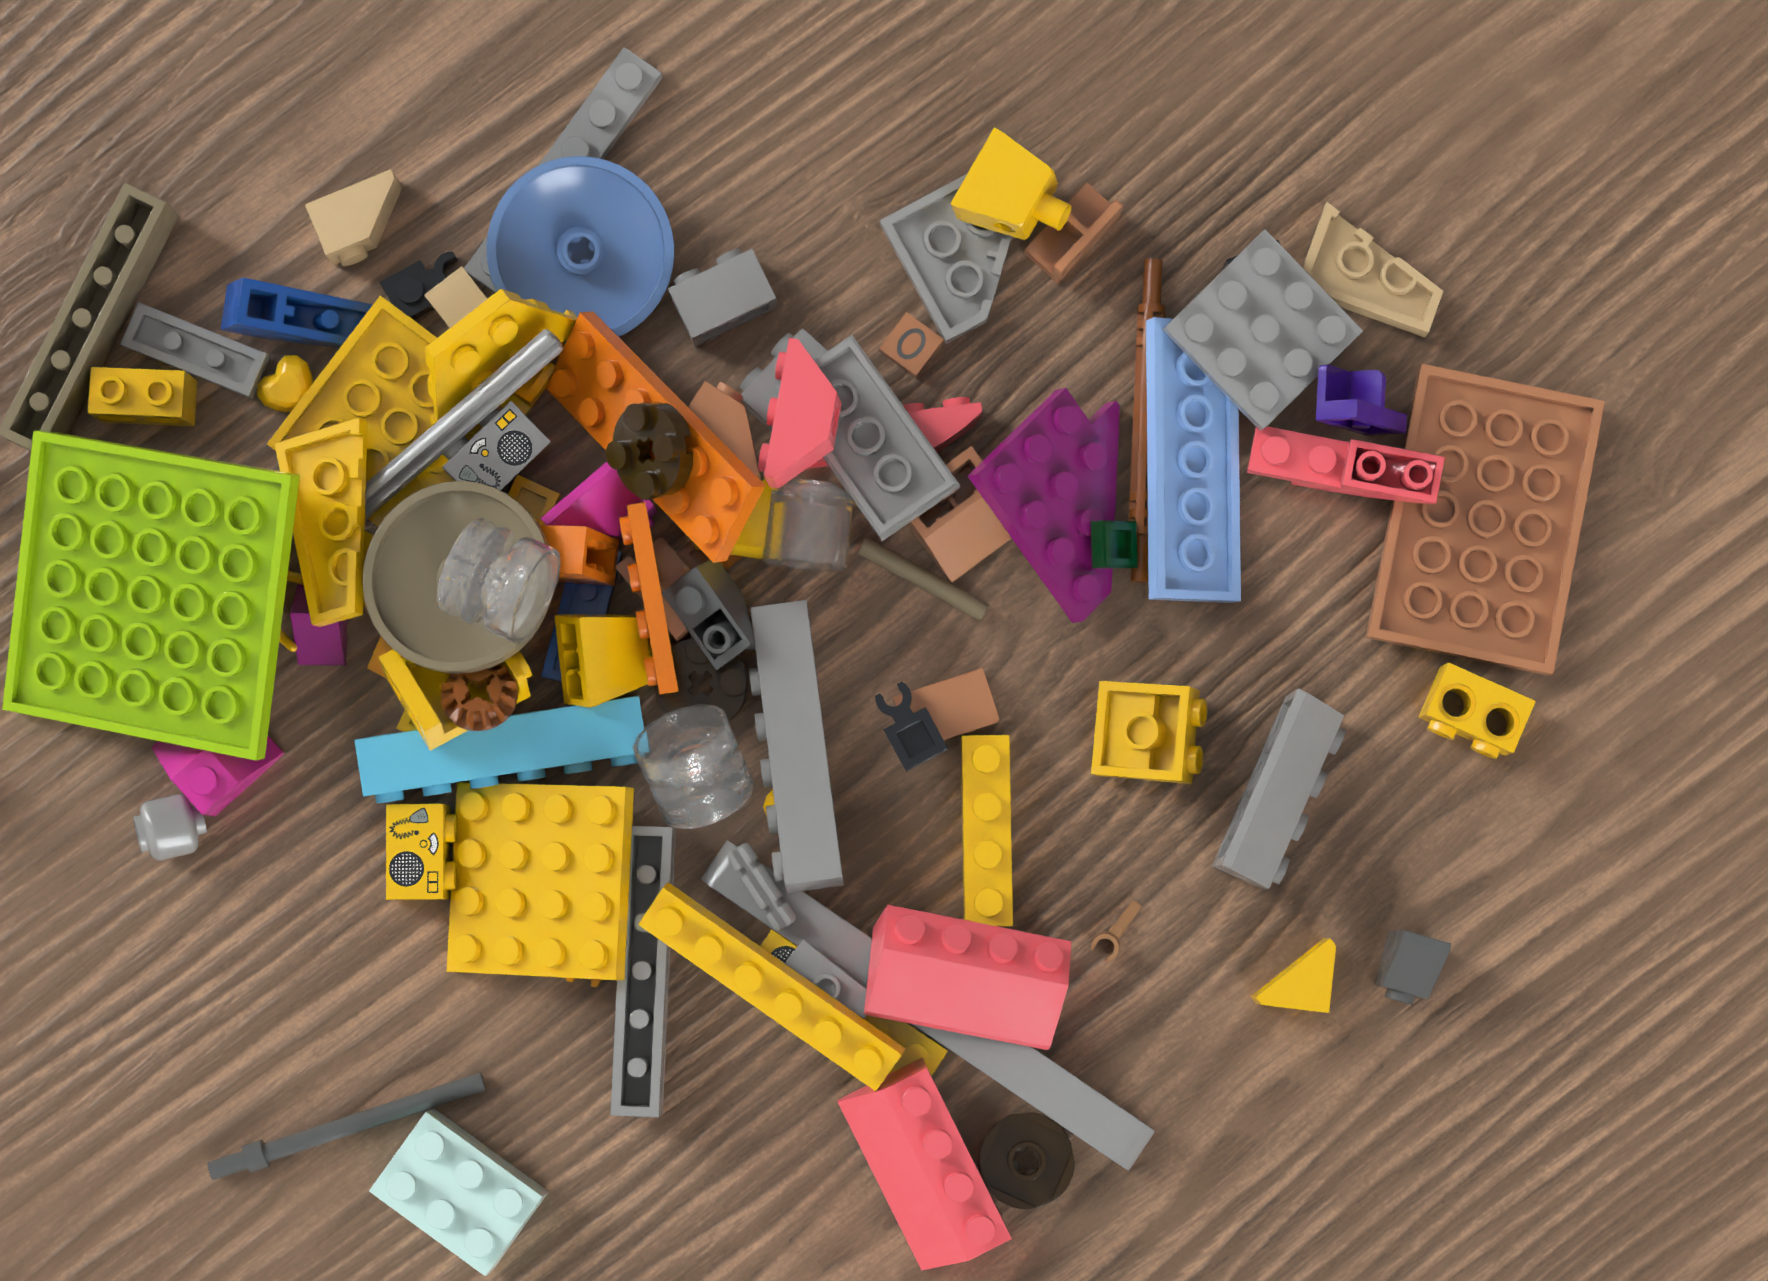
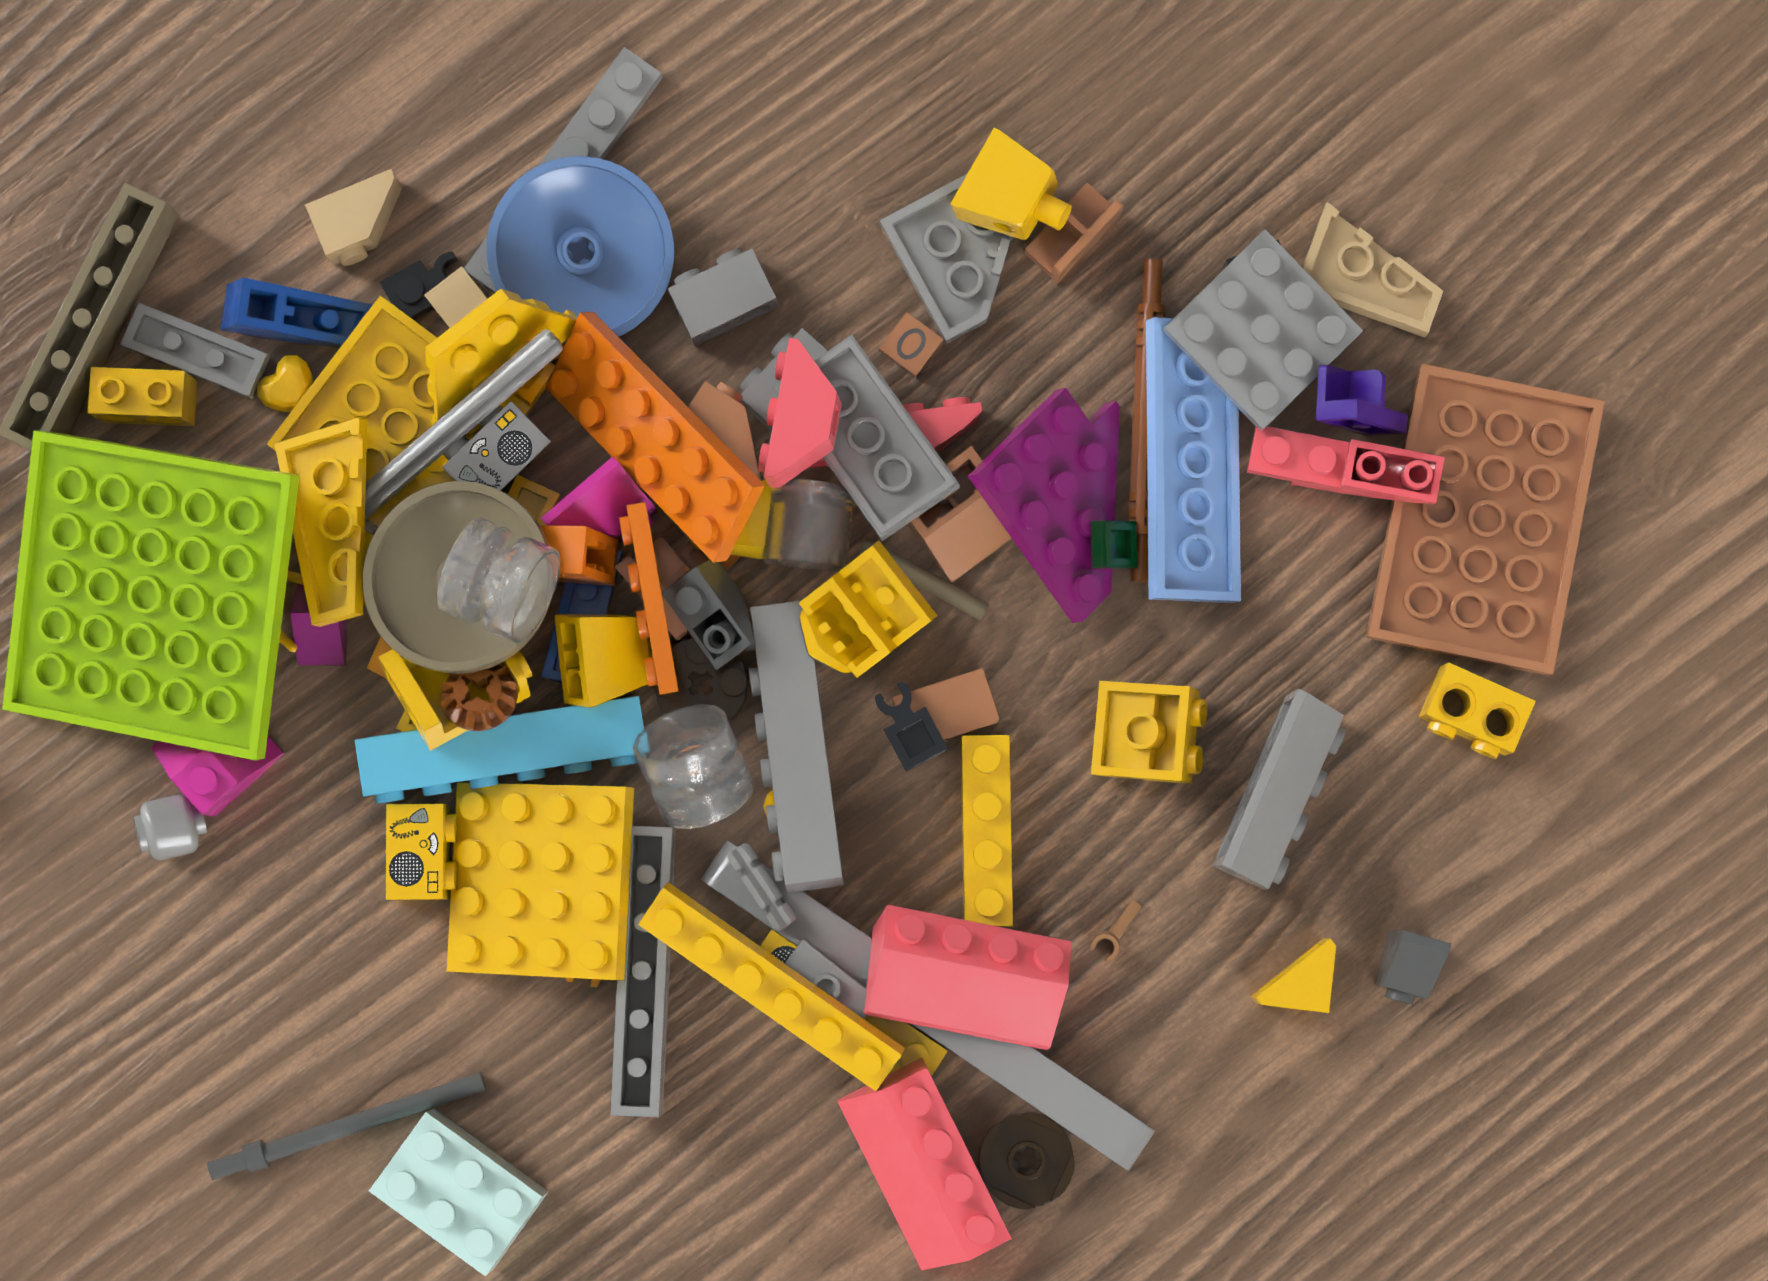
dark brown plate [606,402,693,500] -> none
none -> yellow piece [799,541,938,678]

